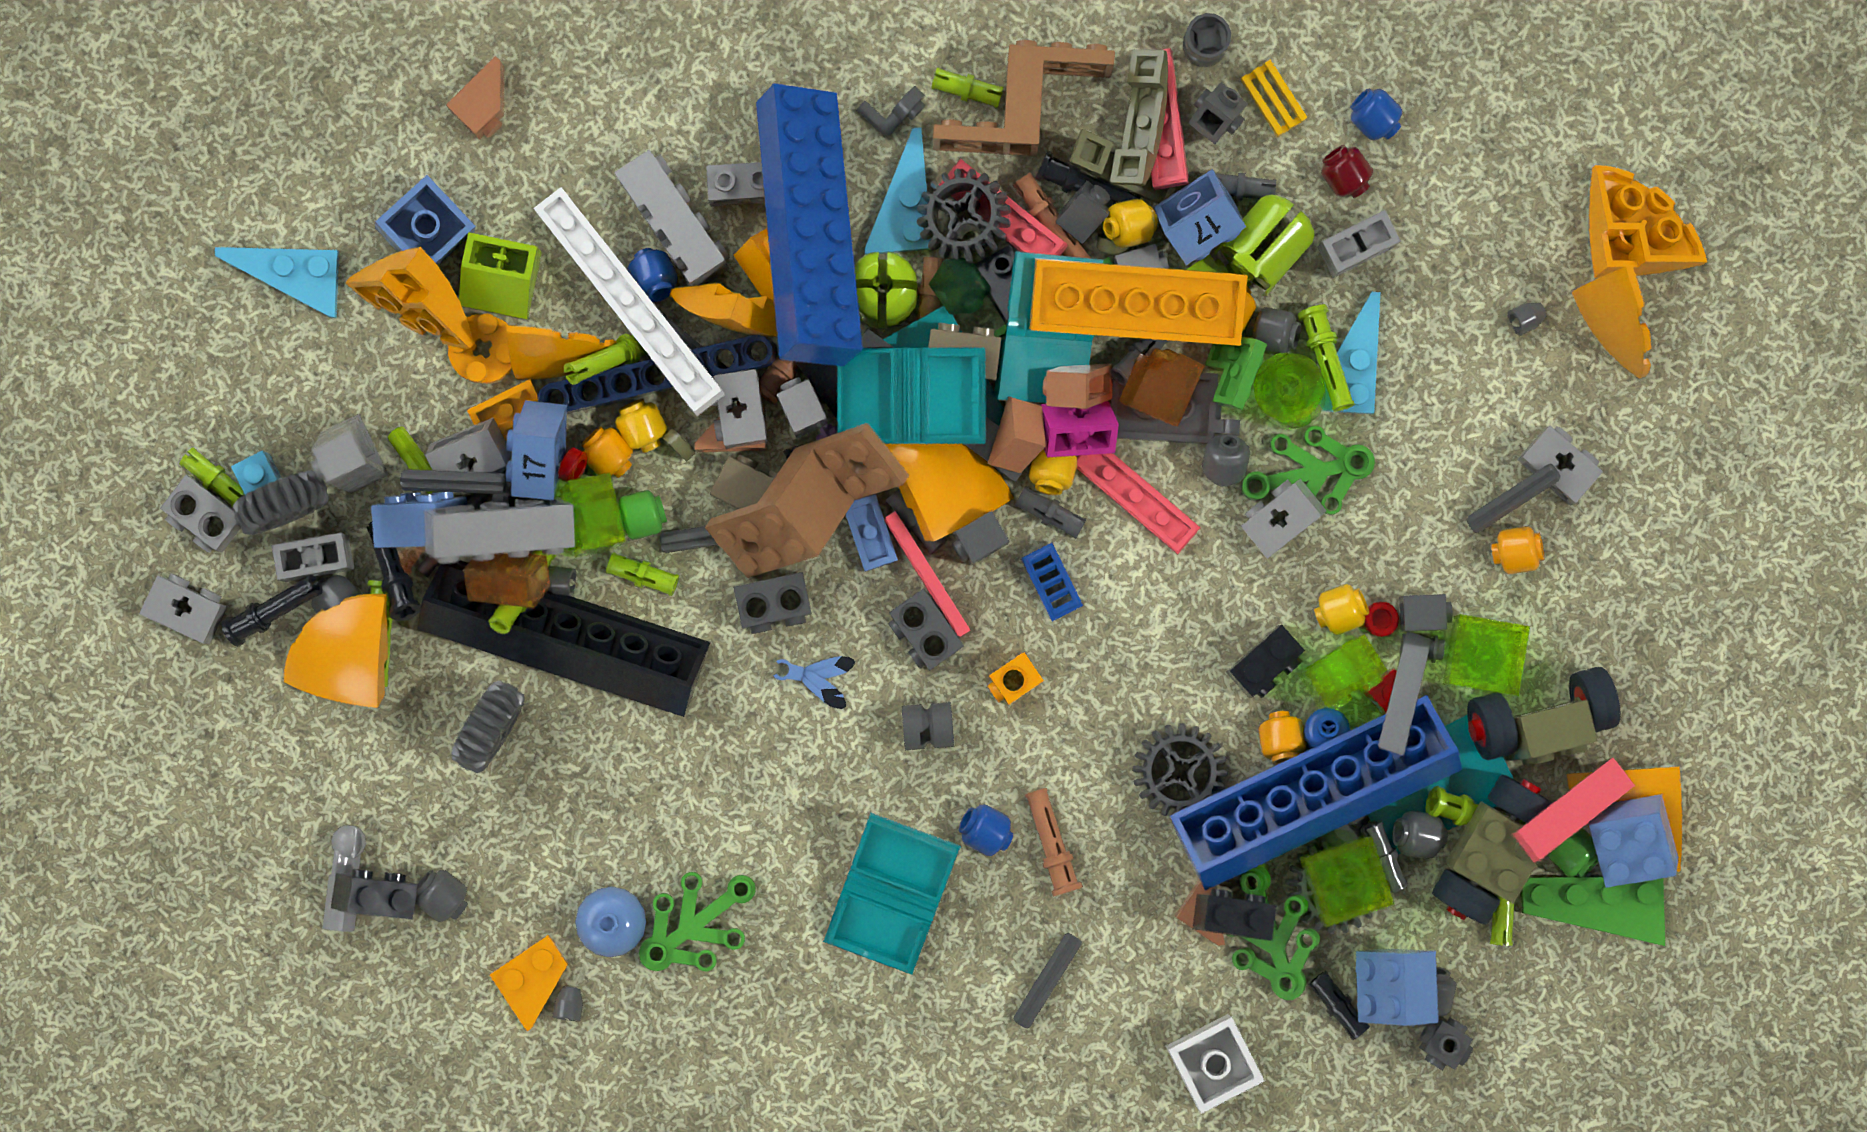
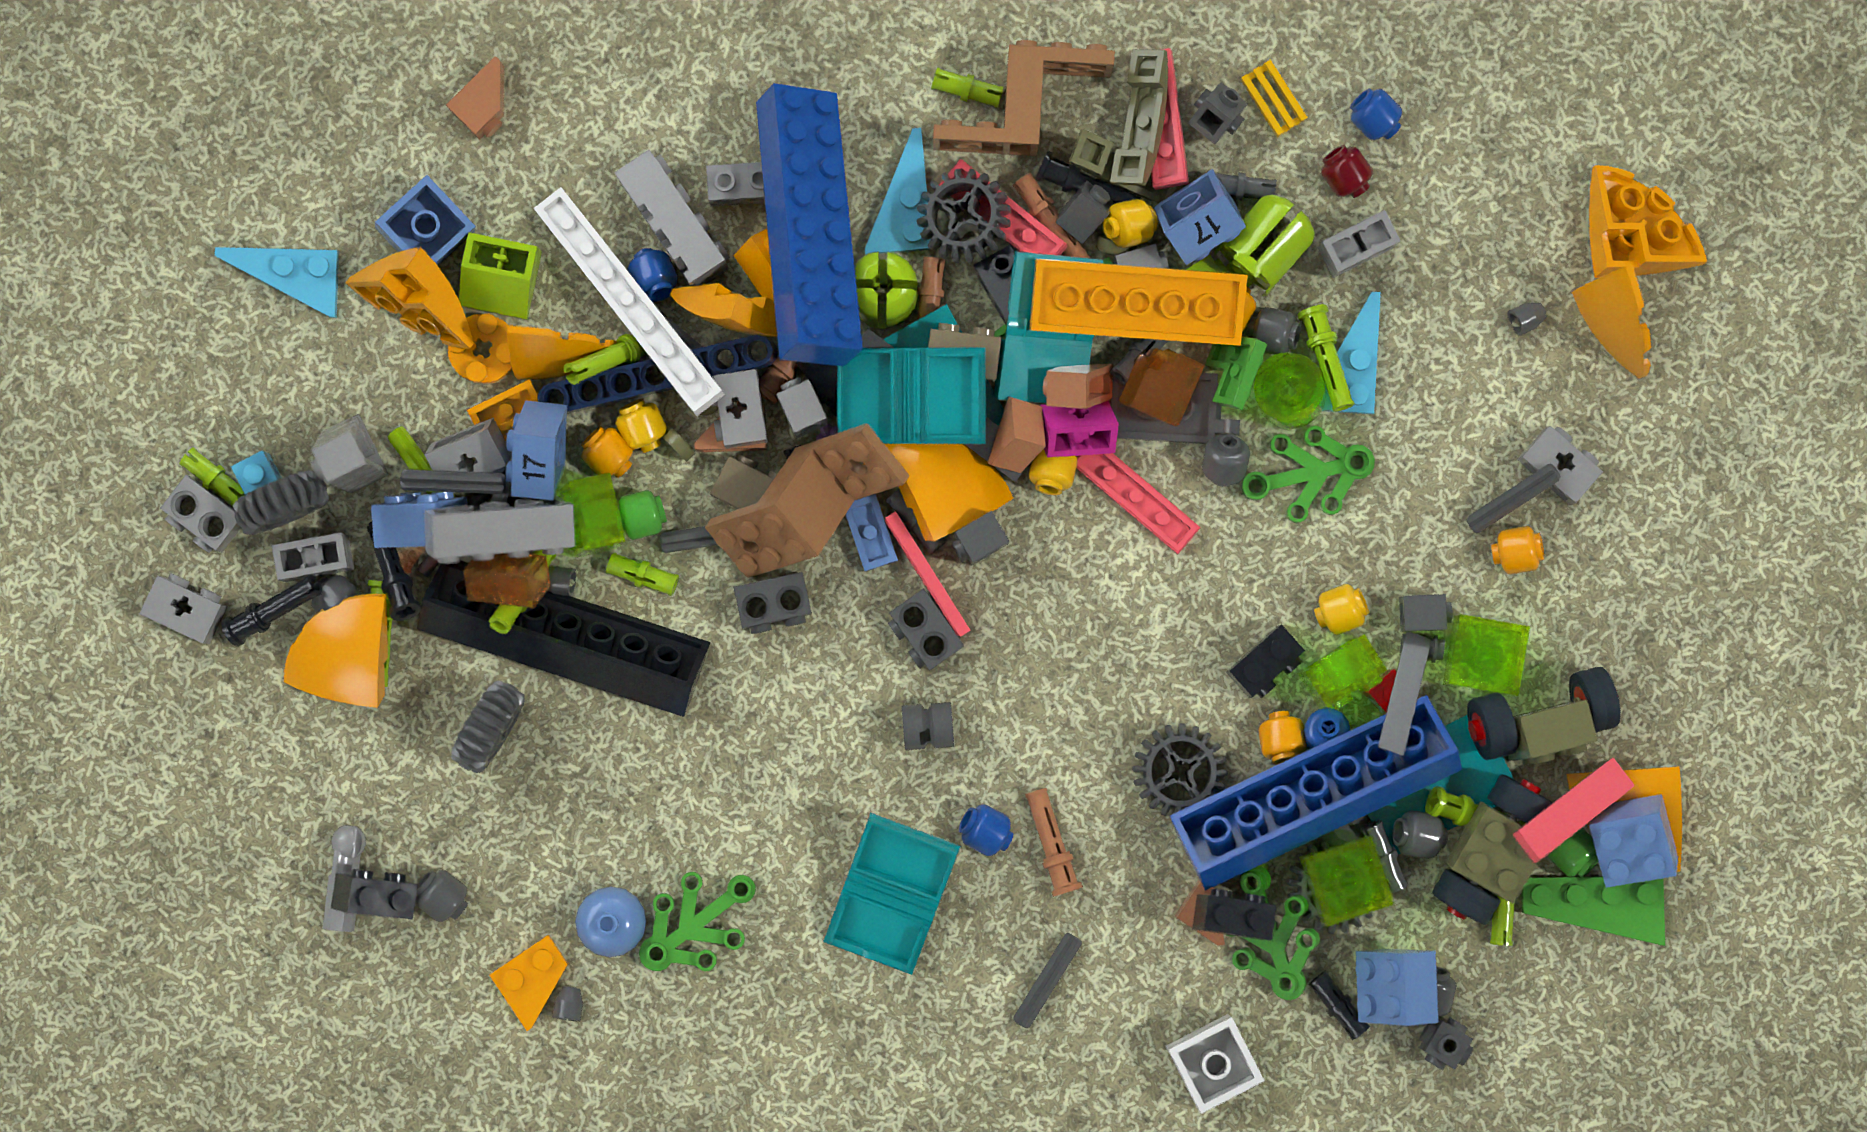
red tile [558,447,588,484] -> none
medium blue piece [773,656,855,709] -> none
dark grey plate [856,86,926,136] -> none
clear green brick [929,258,992,315] -> none
light orange brick [987,652,1044,705] -> none
dark grey pin [1015,486,1087,539] -> none
blue slope [1020,543,1083,621] -> none
dark grey wheel [1182,13,1231,67] -> none
light grey brick [1241,478,1326,559] -> none
red tile [1364,602,1399,637] -> none

